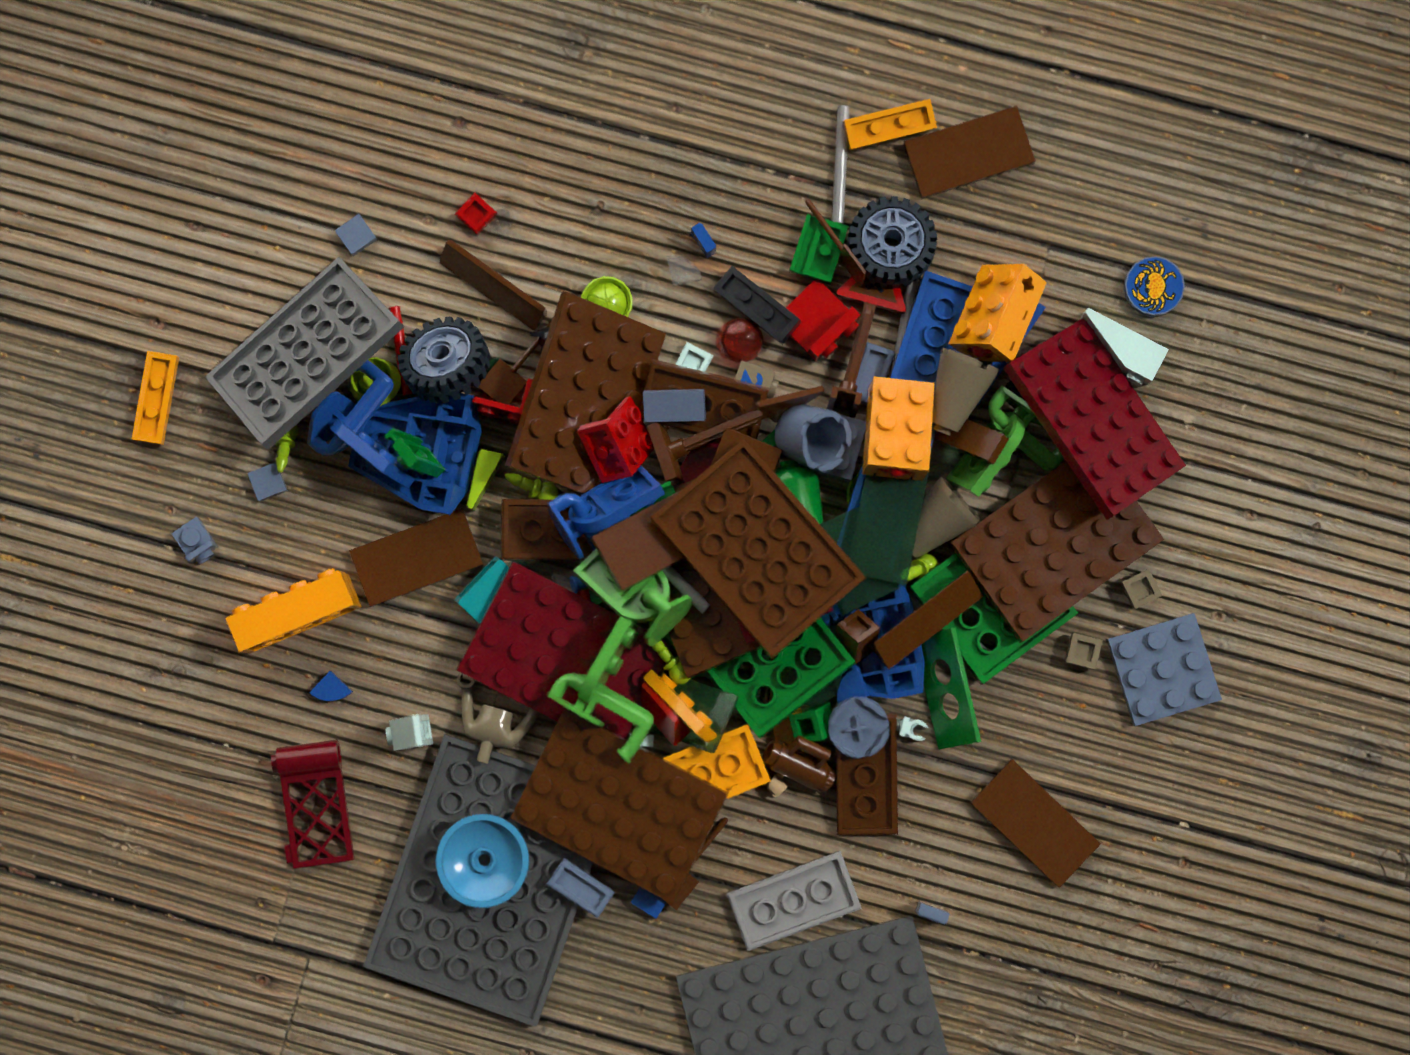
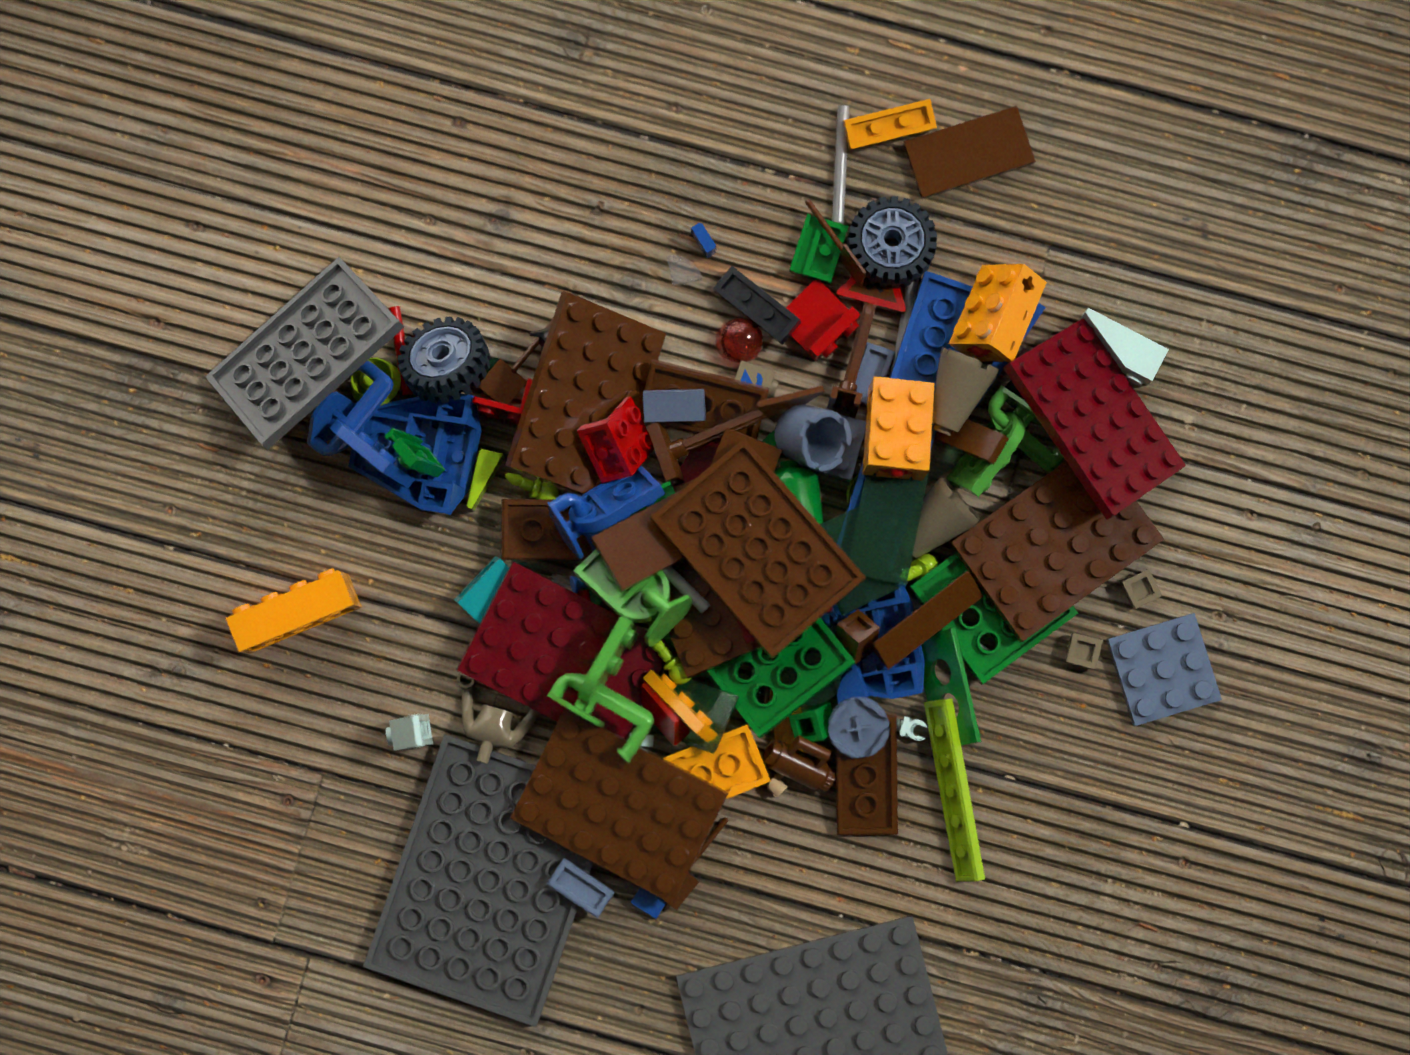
light orange plate [132,351,179,445] -> none
sand blue bracket [171,517,218,565] -> none
sand blue tile [247,462,288,502] -> none
dark red piece [271,740,355,869] -> none
lime bar [275,424,299,473] -> none
blue tile [309,671,353,701] -> none
sand blue tile [335,214,378,256] -> none
reddish brown tile [349,508,484,607] -> none
dark azure dish [436,814,529,908] -> none
reddish brown slope [440,239,547,330] -> none
red tile [455,192,497,236] -> none
lime hat [581,276,633,317] -> none
light aqua tile [675,342,713,372] -> none
light grey tile [726,851,862,951] -> none
sand blue tile [915,901,950,925] -> none
reddish brown tile [970,759,1101,888] -> none
tile [1123,256,1185,317] -> none
none -> lime tile [924,698,985,882]

